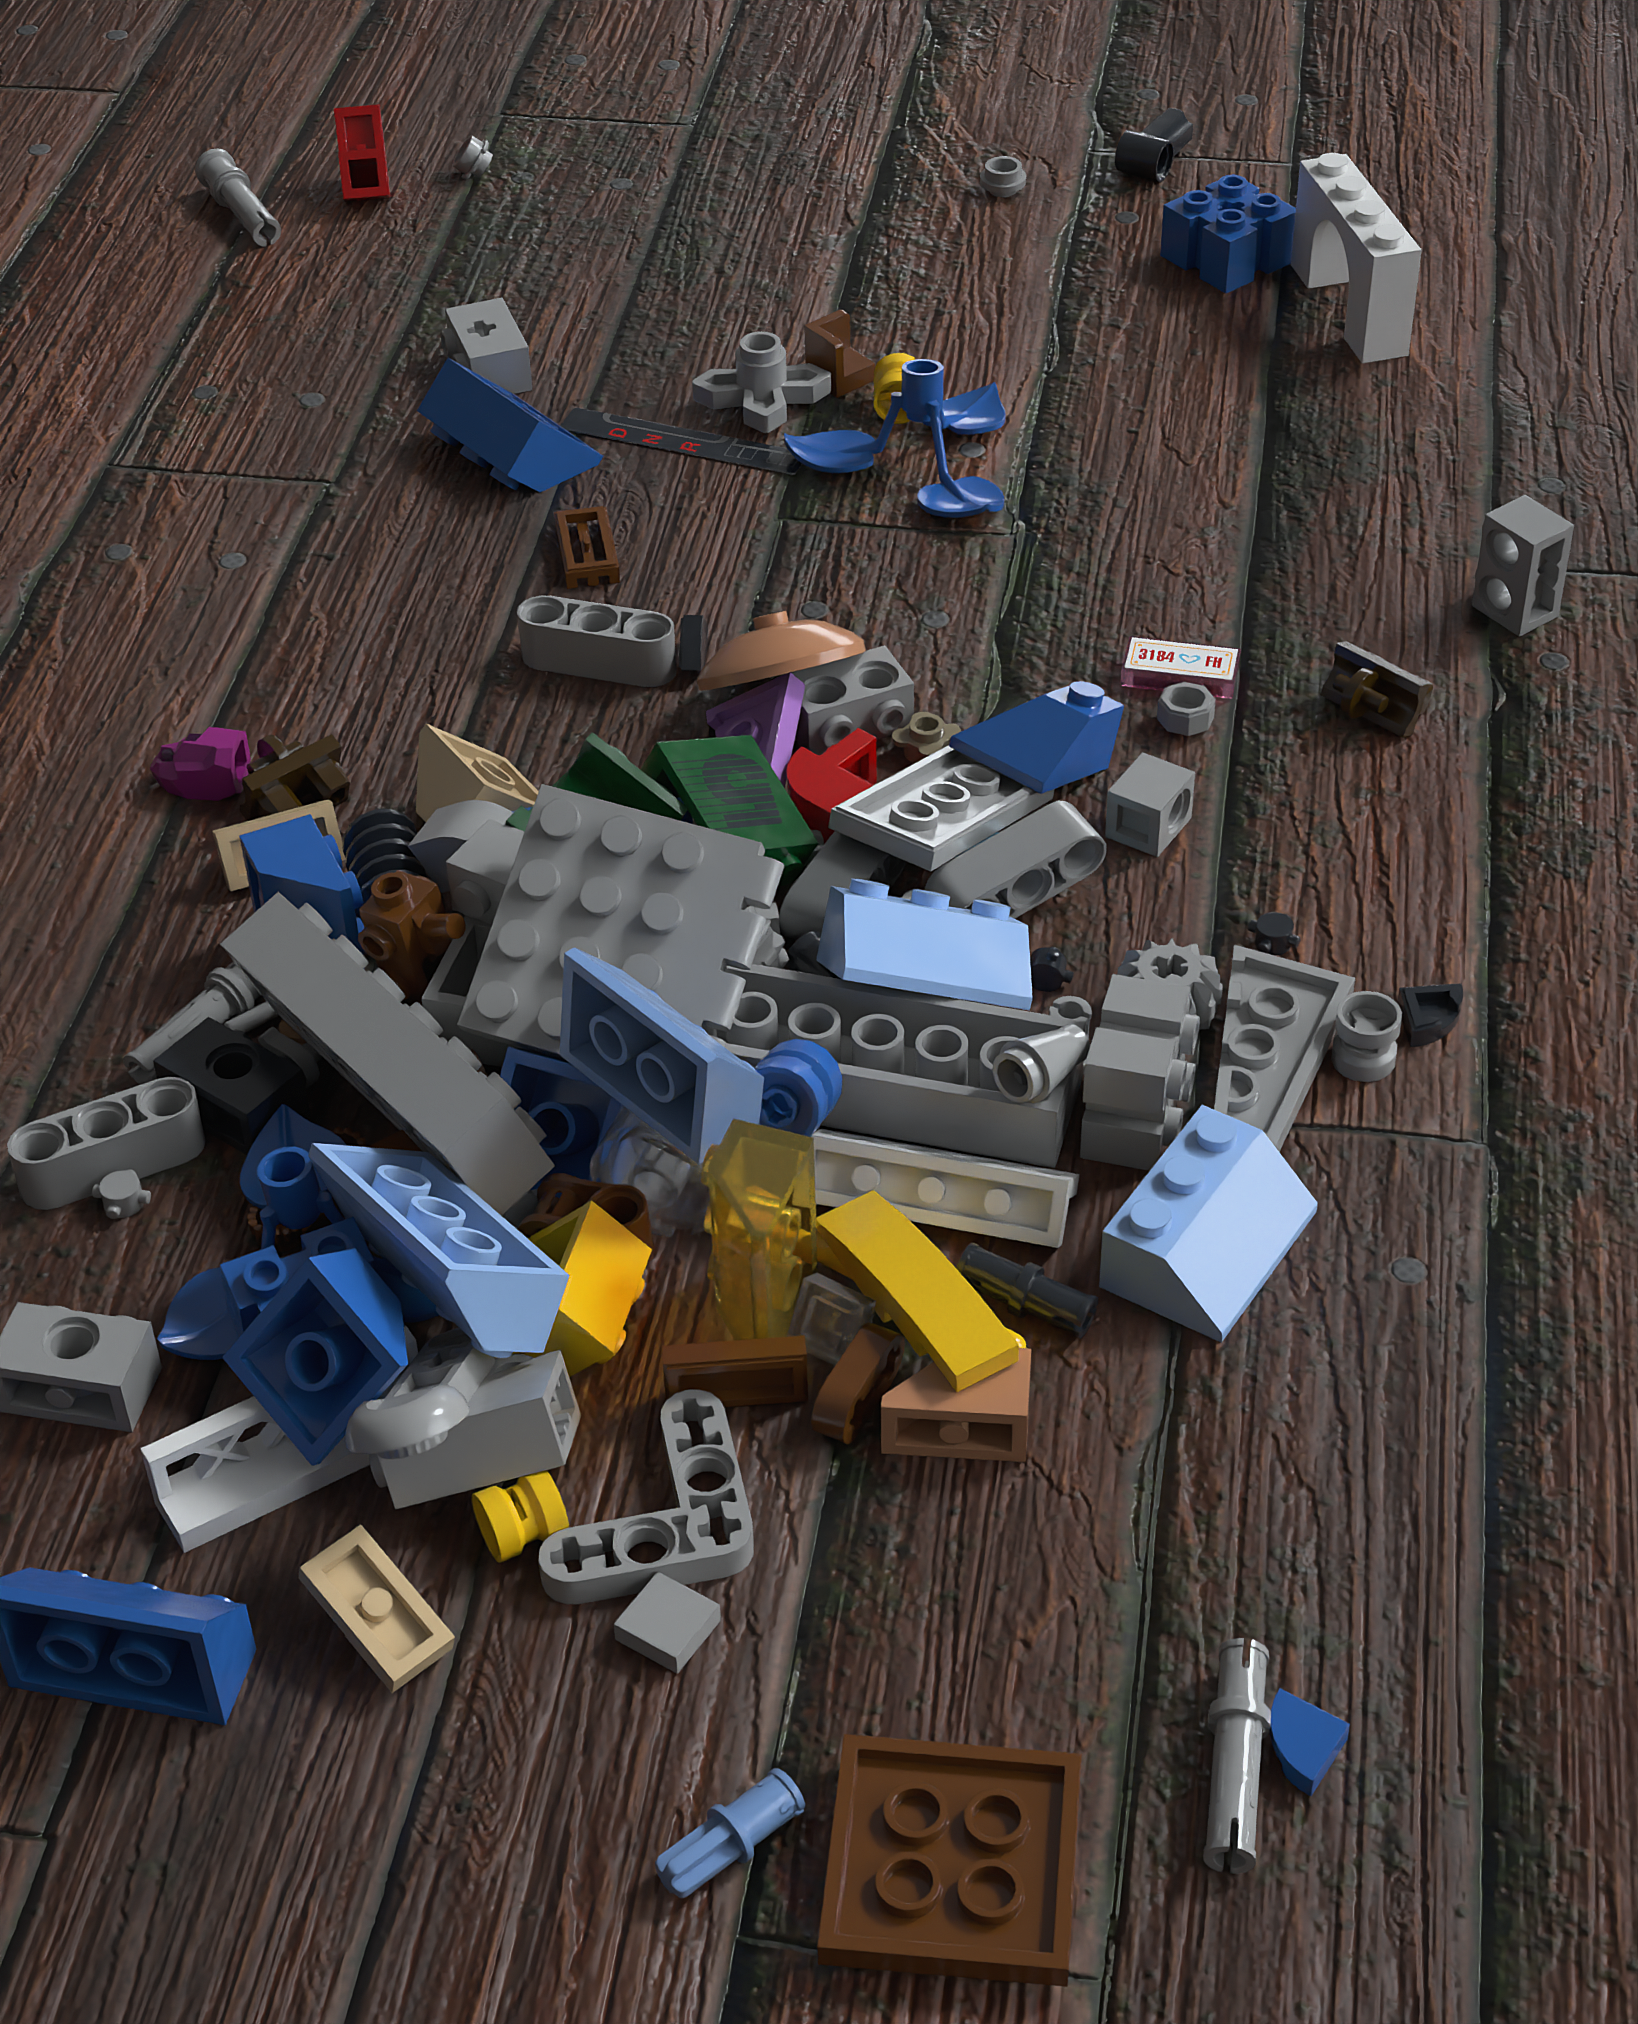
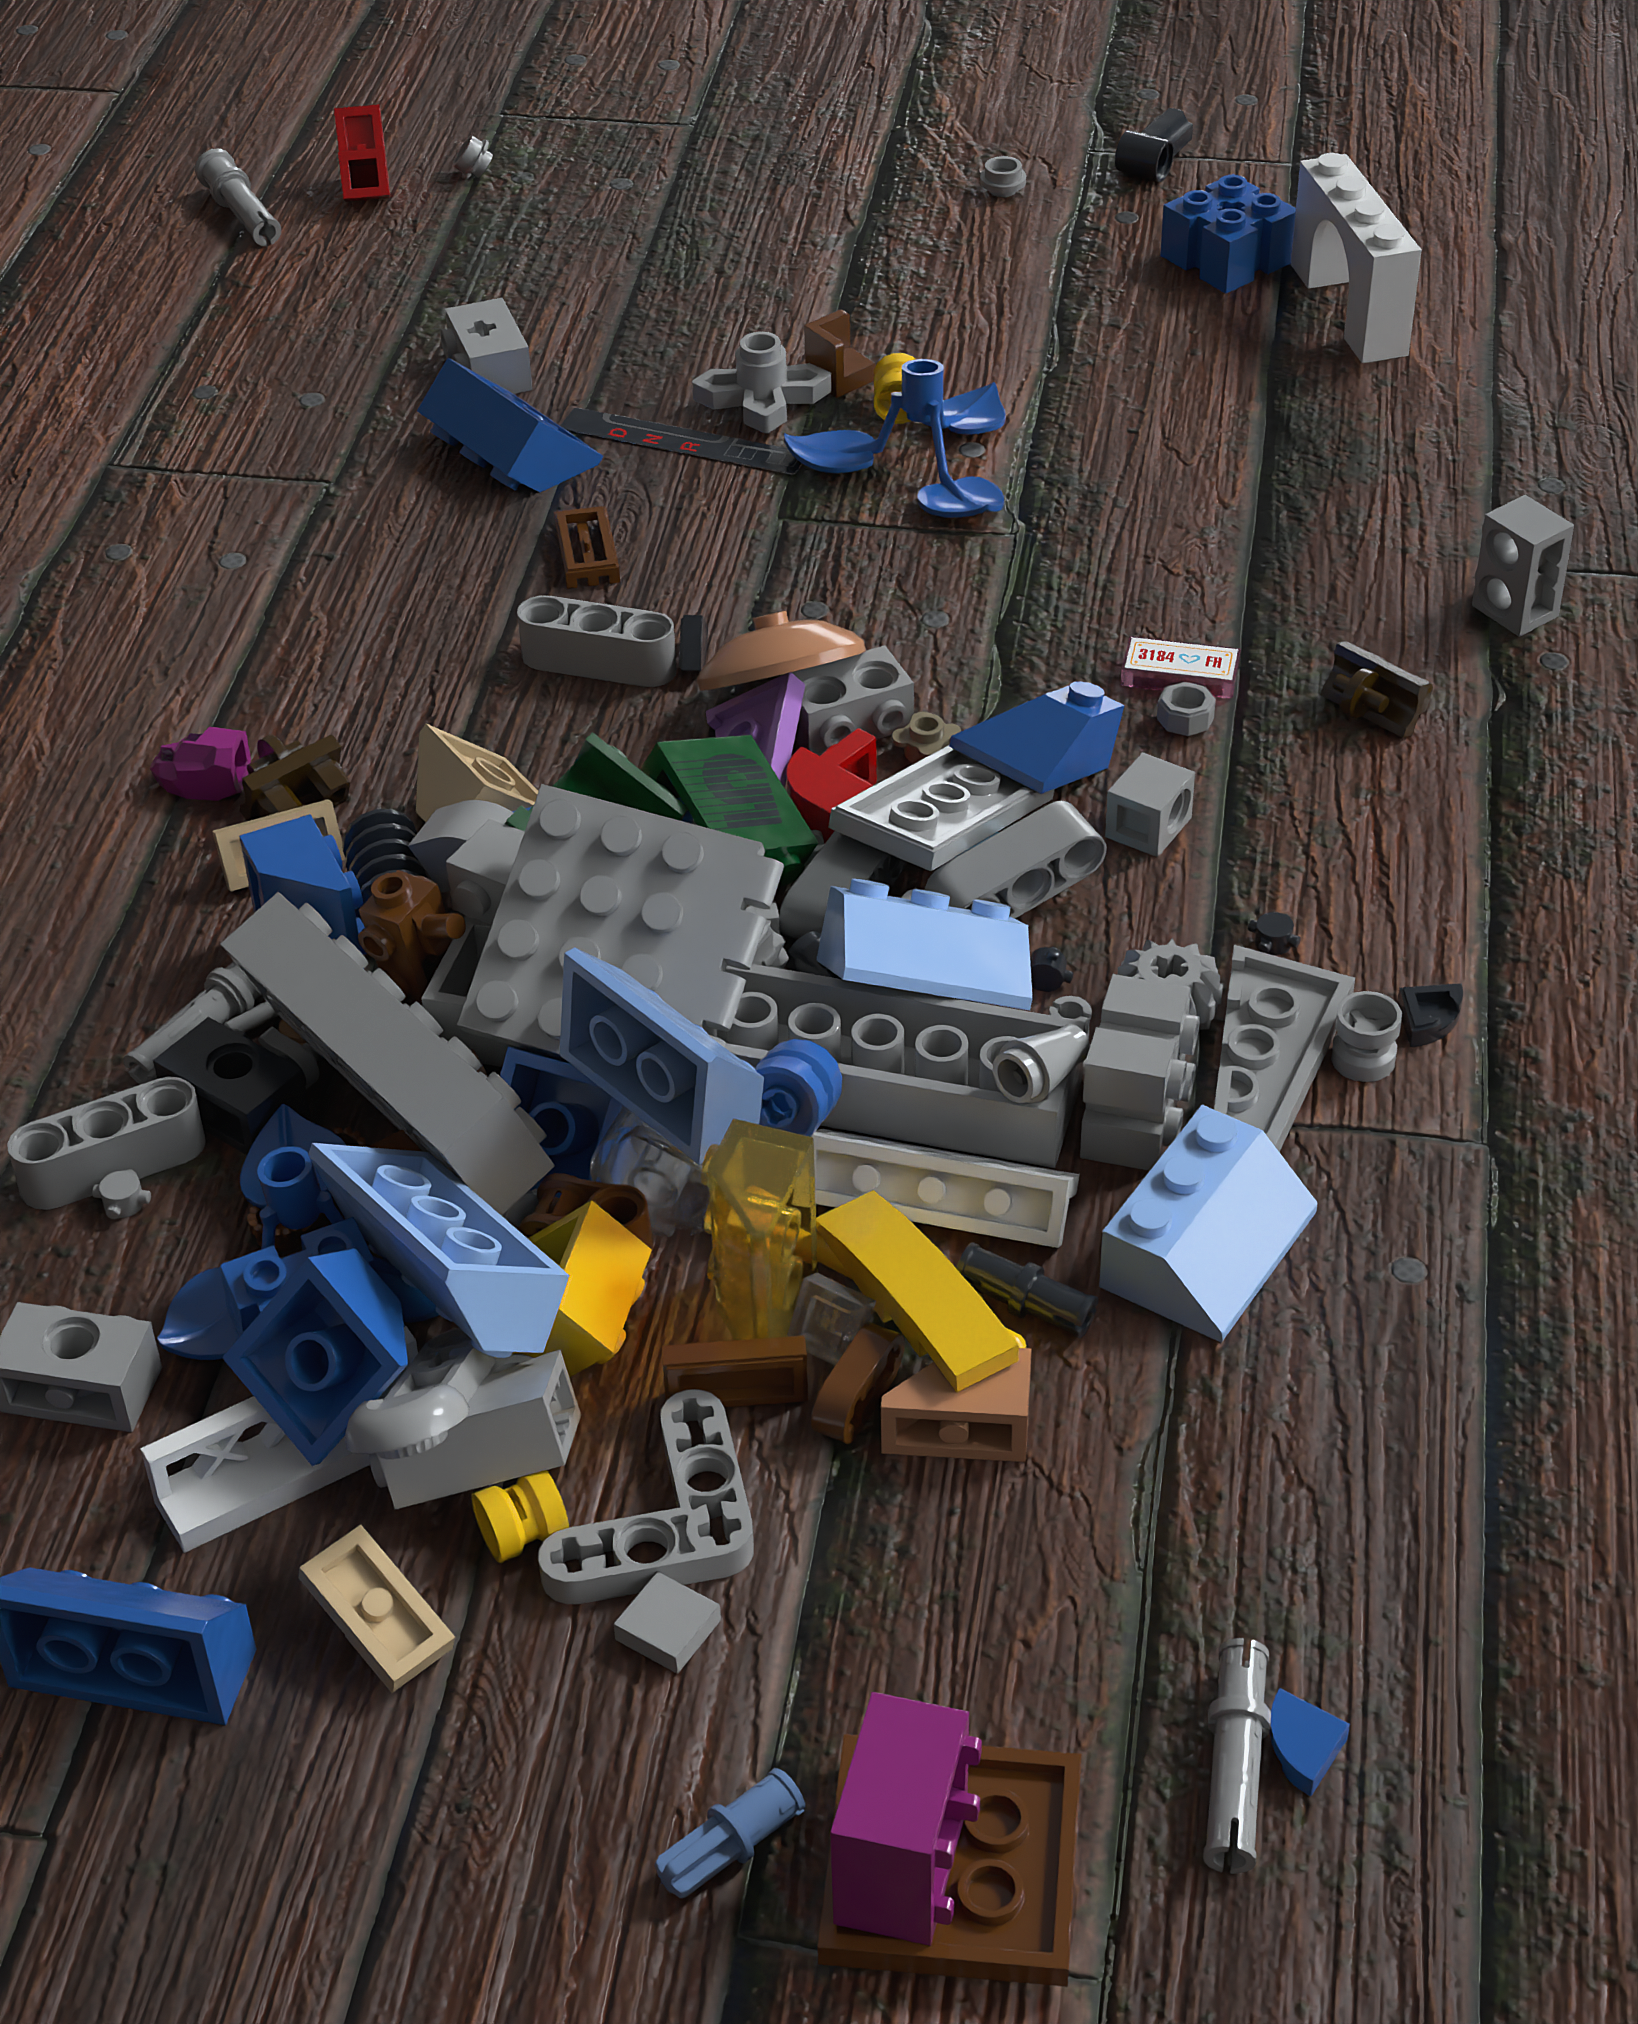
none -> magenta container [830,1692,982,1946]

